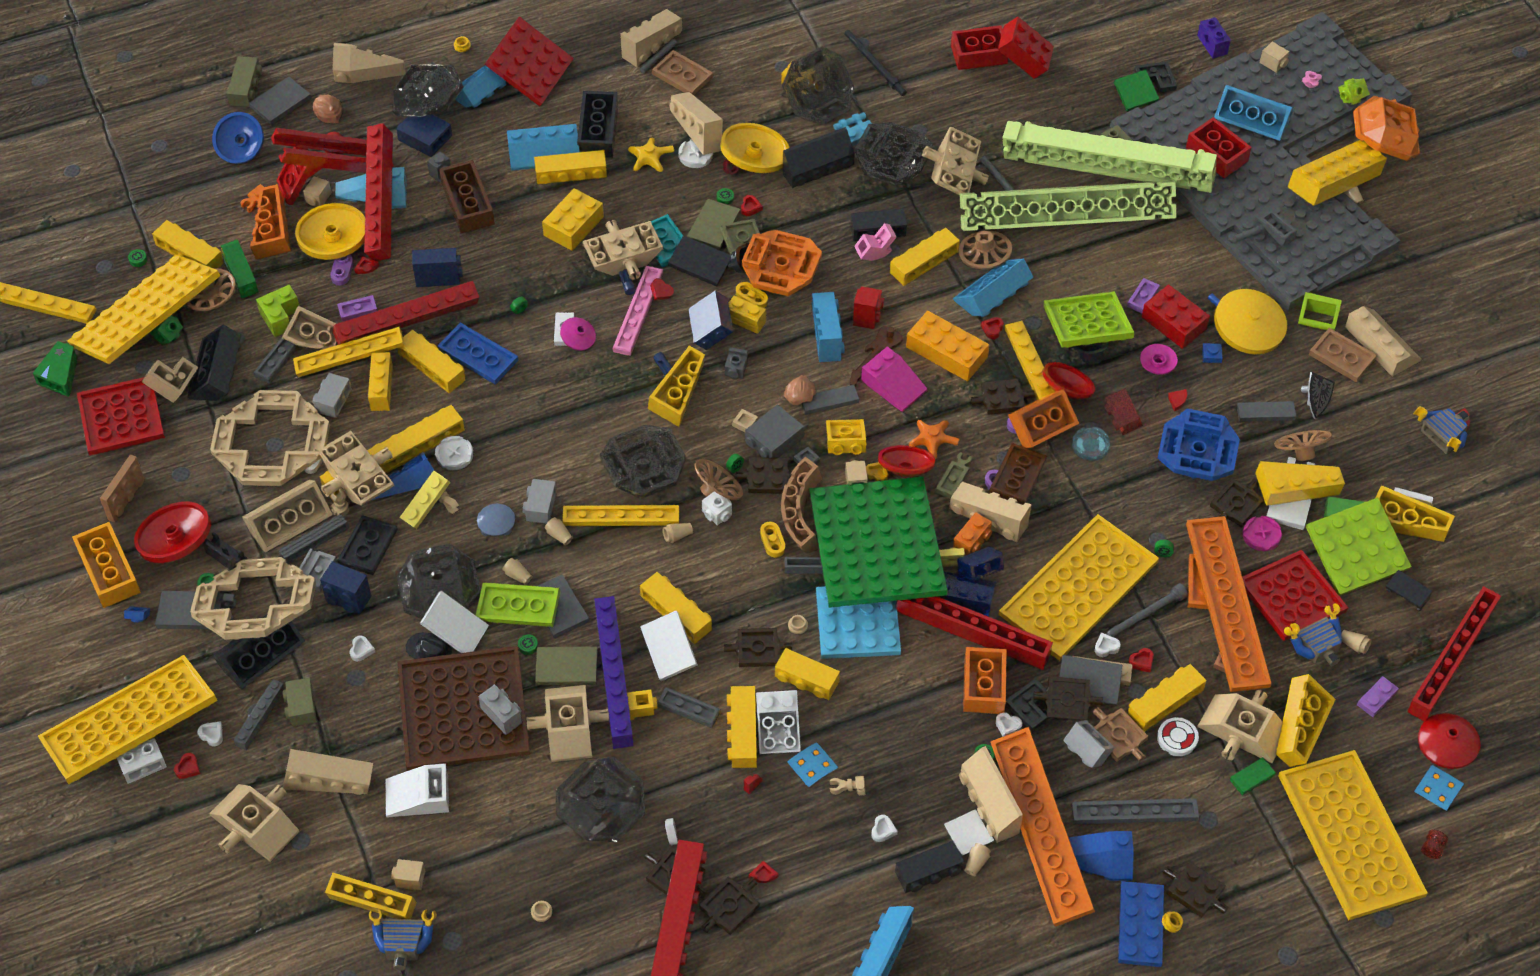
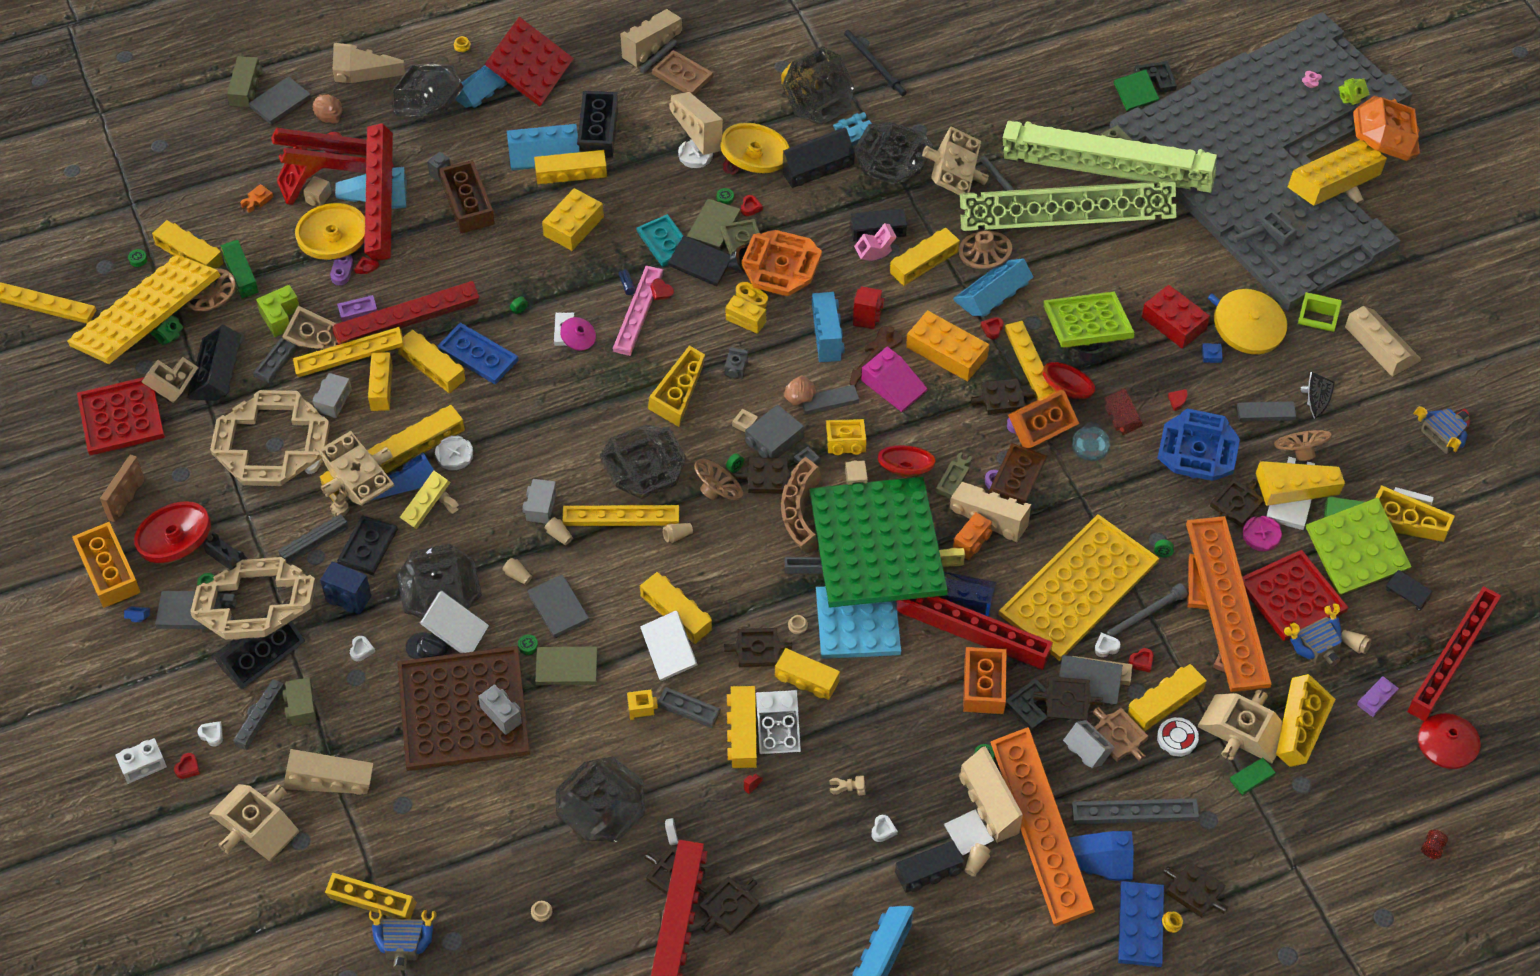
green slope [33,341,78,397] -> none
yellow plate [38,655,217,784] -> none
blue dish [212,112,264,164] -> none
tan slope [242,480,333,552] -> none
orange wedge [250,184,291,260] -> none
light grey plate [299,548,337,592] -> none
white slope [386,764,449,817] -> none
tan brick [391,859,425,890] -> none
dark blue brick [396,107,452,157] -> none
dark blue brick [412,248,463,287] -> none
lime plate [475,583,561,627] -> none
sand blue dish [477,503,515,536] -> none
tan slope [527,685,609,762] -> none
tan slope [583,220,663,280] -> none
dark purple brick [594,596,633,749] -> none
yellow animal [628,137,674,172] -> none
dark blue piece [653,352,672,376] -> none
brick [689,291,733,350] -> none
white brick [702,491,732,526] -> none
red tile [749,861,779,883] -> none
yellow plate [760,522,785,558] -> none
dark azure sticker [788,742,838,787] -> none
yellow tile [866,462,888,481] -> none
orange animal [909,420,960,459] -> none
red brick [951,25,1008,70] -> none
clear blue brick [957,546,1004,582] -> none
white tile [996,713,1022,737] -> none
red brick [998,17,1054,79] -> none
medium lavender plate [1127,278,1160,313] -> none
dark pink dish [1140,344,1178,375] -> none
red brick [1186,117,1252,178] -> none
dark purple brick [1197,17,1231,59] -> none
dark azure slope [1214,85,1294,141] -> none
tan brick [1260,41,1289,73] -> none
yellow plate [1278,750,1428,921] -> none
medium nougat plate [1309,328,1377,382] -> none
dark azure sticker [1415,765,1464,810] -> none

